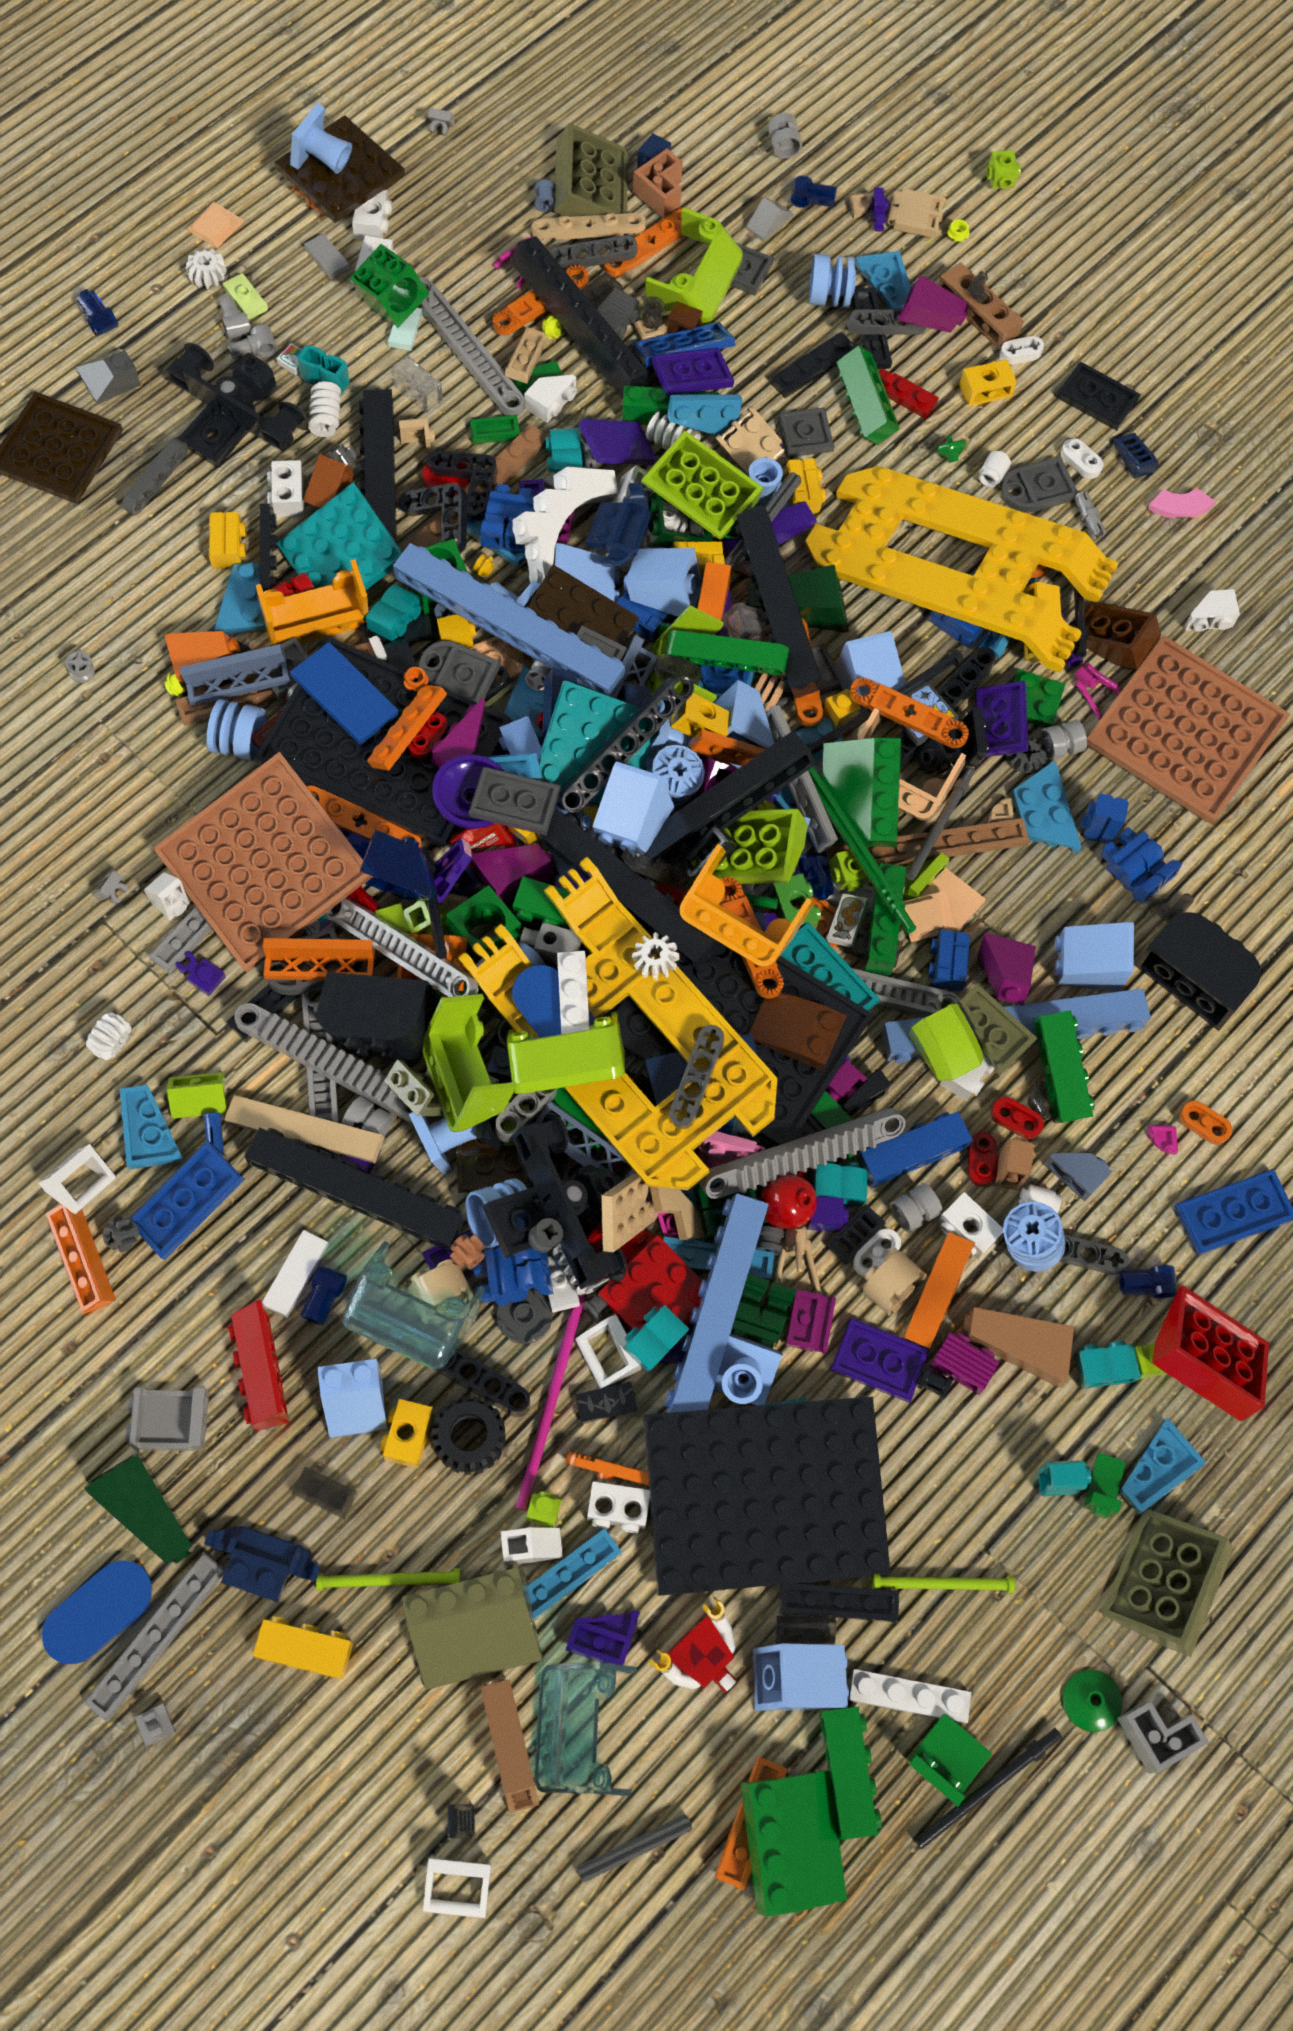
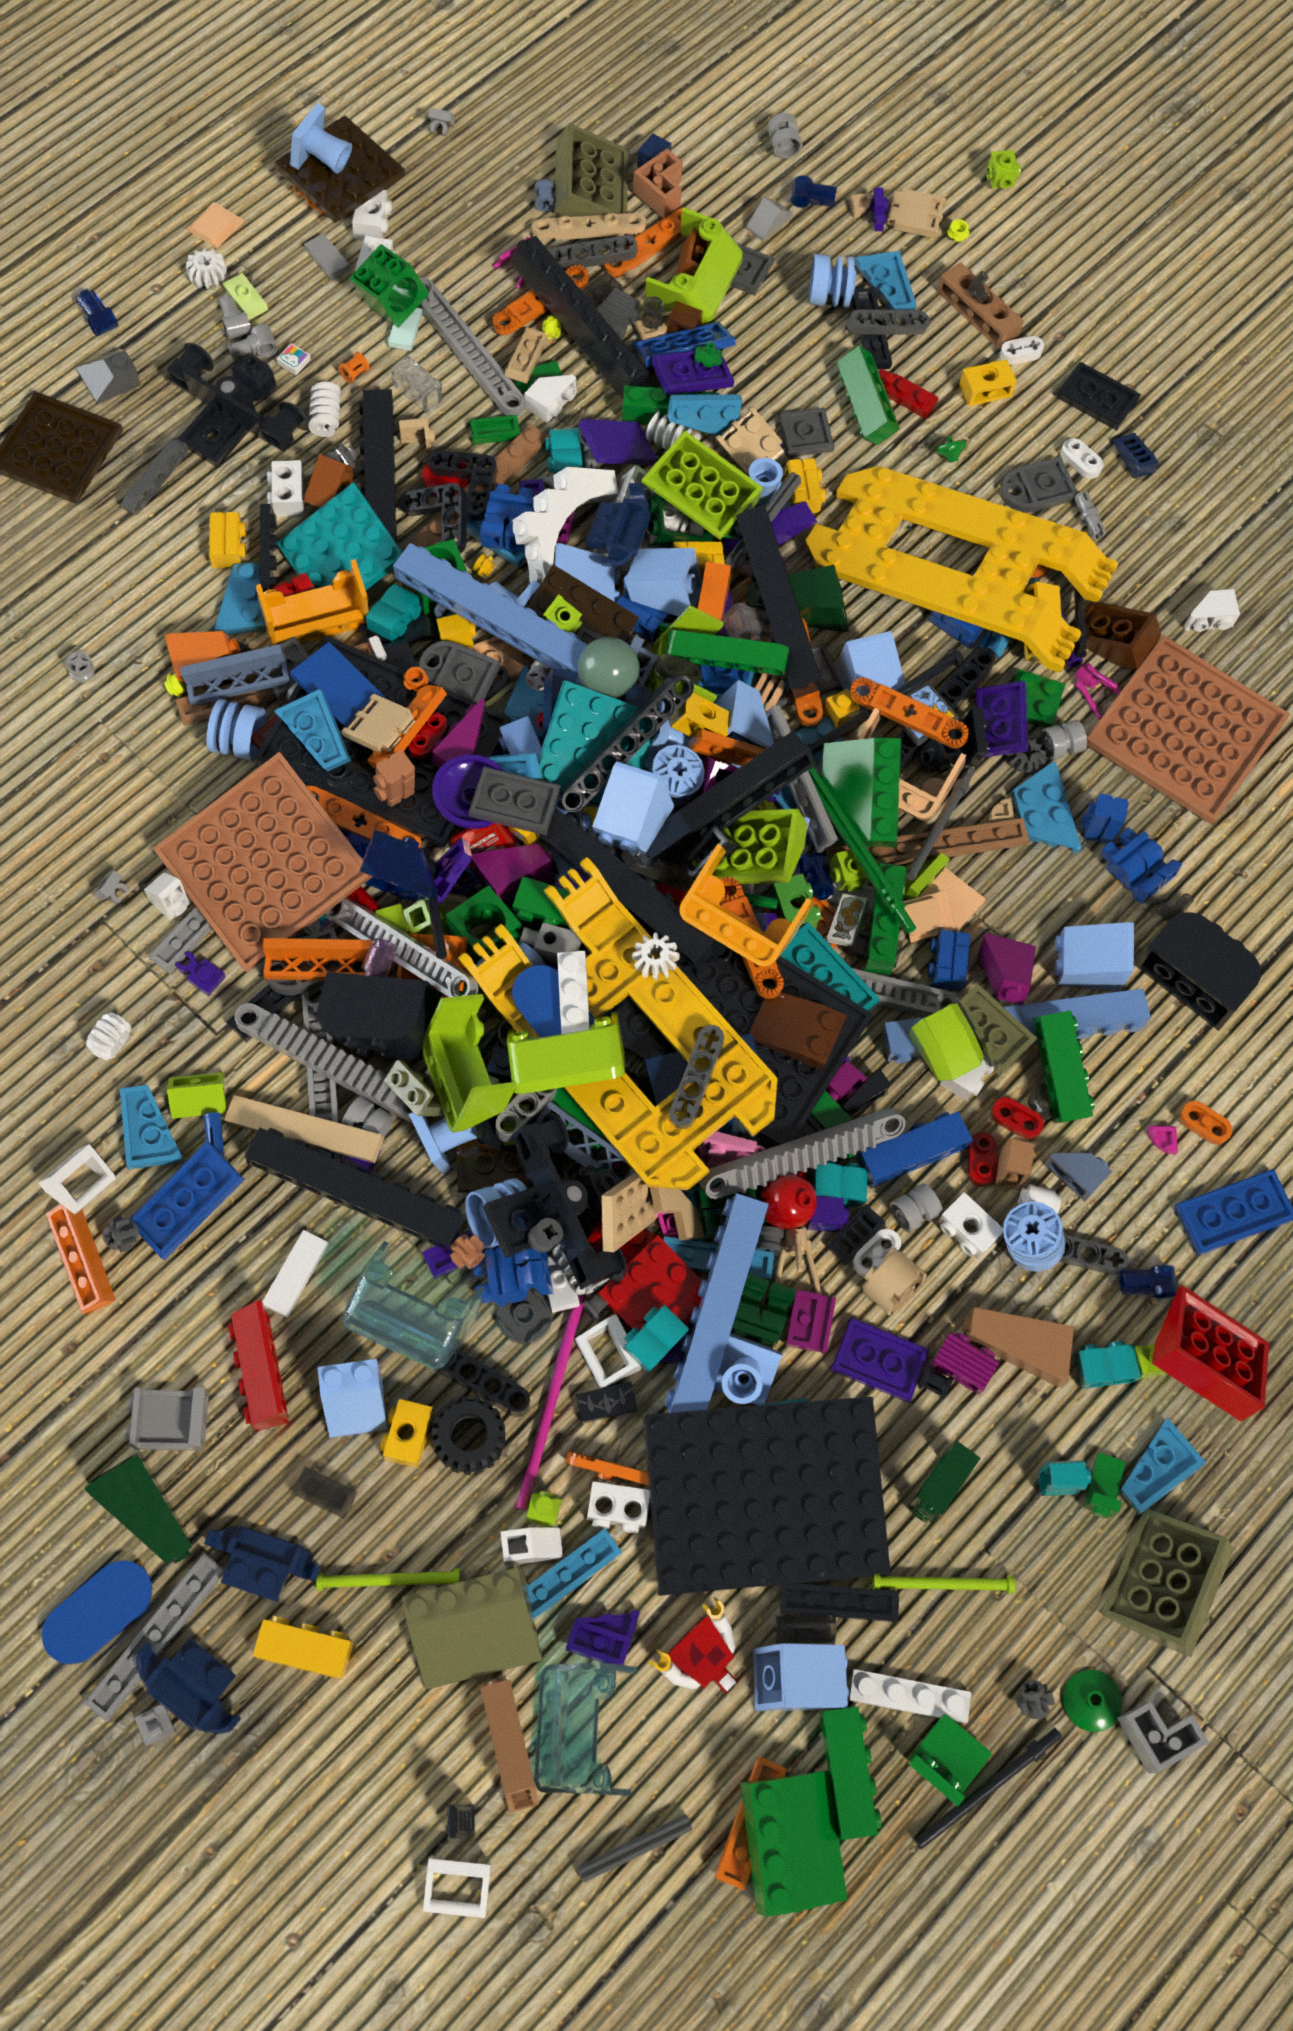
teal brick [297,345,350,395] -> none
clear blue piece [300,1265,347,1326] -> none
tan brick [408,1259,474,1324] -> none
black plate [770,331,857,399] -> none
magenta slope [898,275,968,333] -> none
orange slope [904,1232,975,1349] -> none
white brick [979,451,1011,487] -> none
bright pink tile [1148,488,1216,519] -> none
none -> dark blue plate [136,1638,241,1734]
none -> dark azure wing [274,689,351,771]
none -> orange bush [338,352,370,384]
none -> tan plate [341,694,416,754]
none -> clear purple brick [361,938,396,977]
none -> nougat brick [373,750,415,807]
none -> lime brick [541,595,583,633]
none -> sand green piece [577,637,640,699]
none -> dark orange brick [675,228,711,277]
none -> green plant [694,342,723,367]
none -> dark green window [908,1441,981,1523]
none -> dark grey gear [1015,1680,1055,1719]

